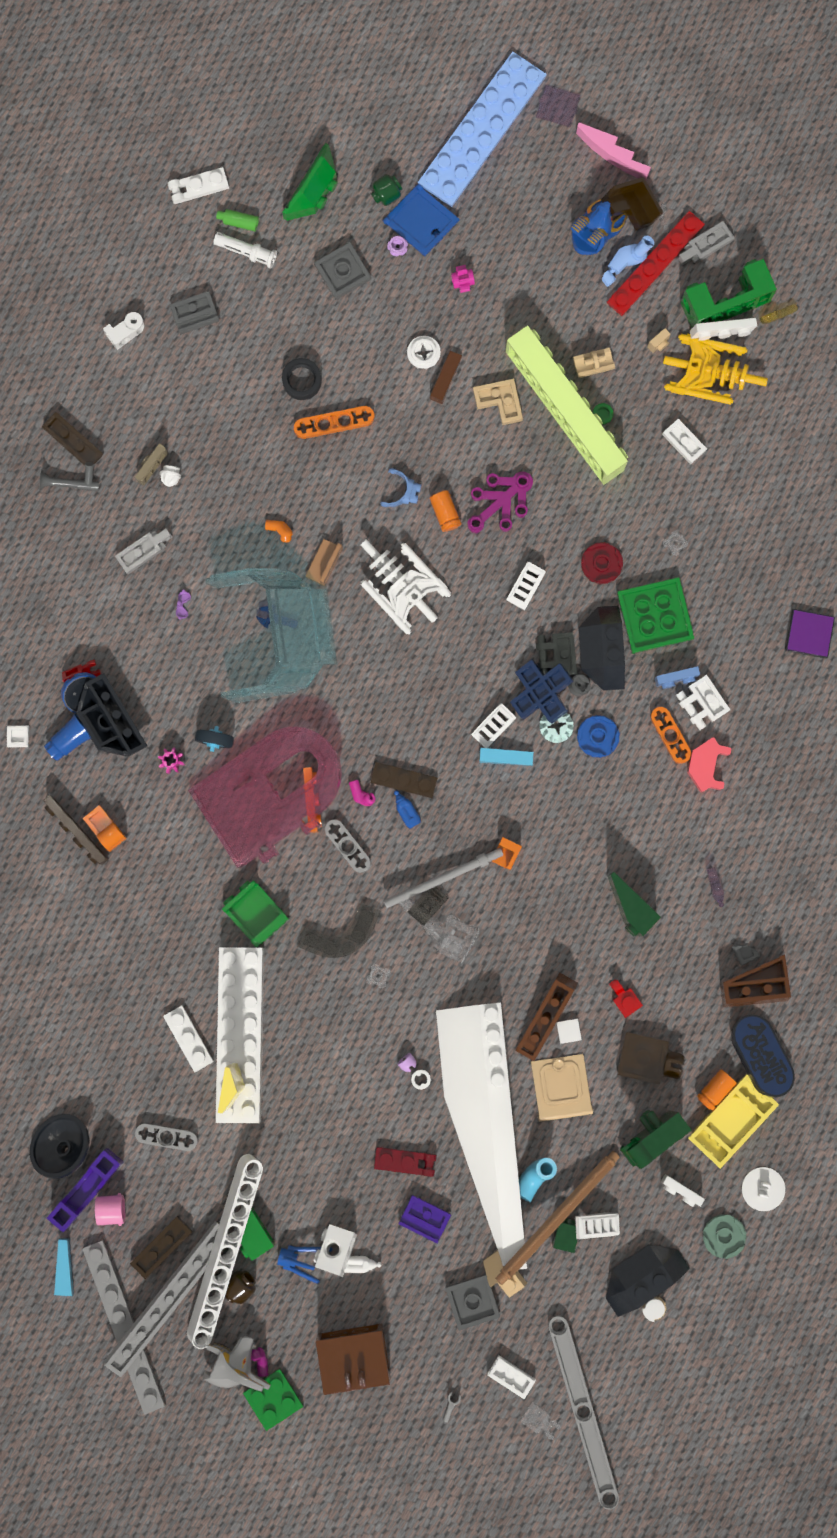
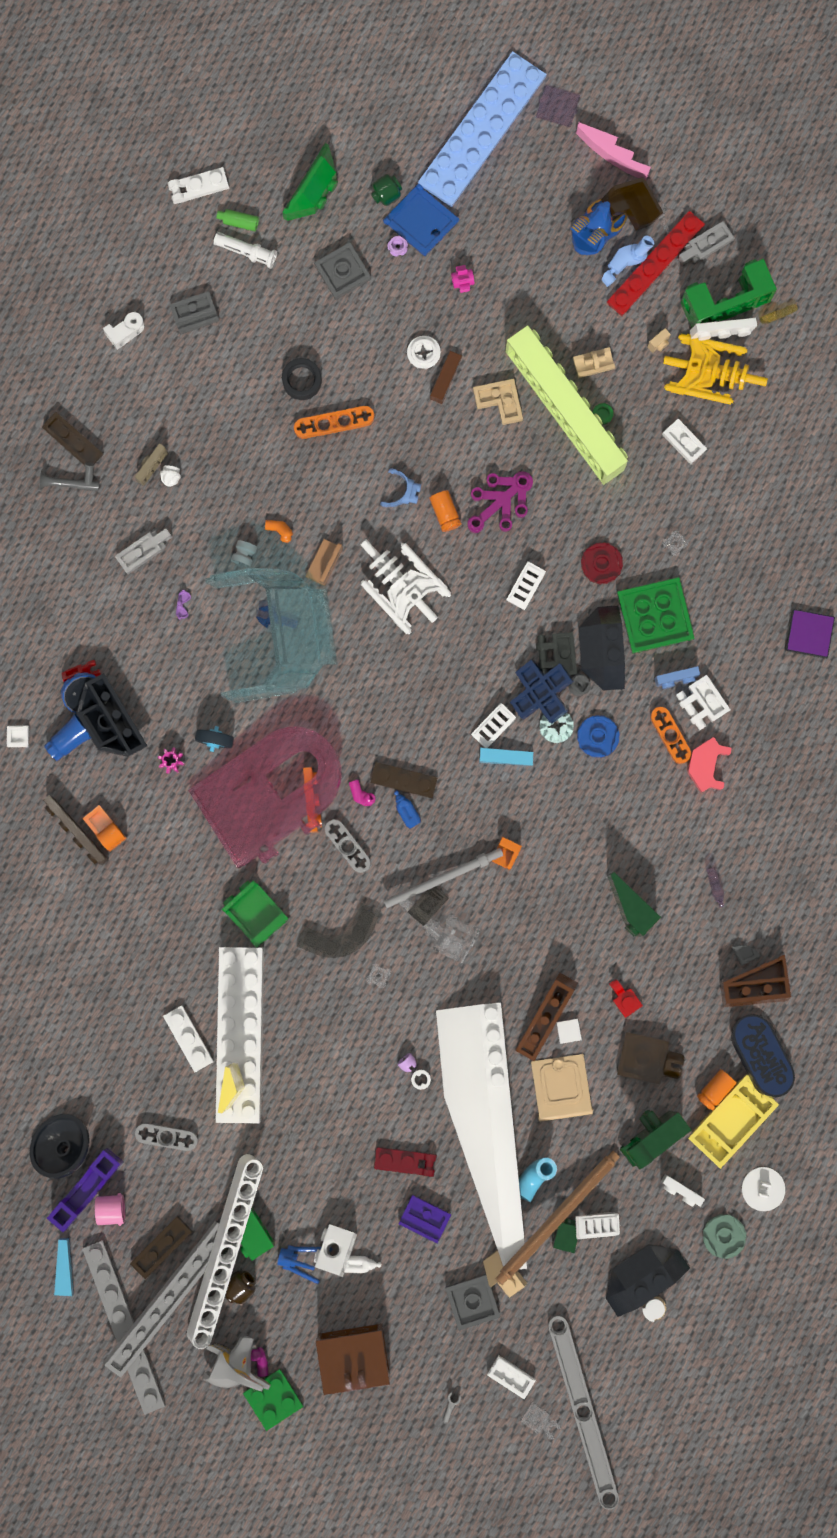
none -> light grey wheel [231,540,257,568]

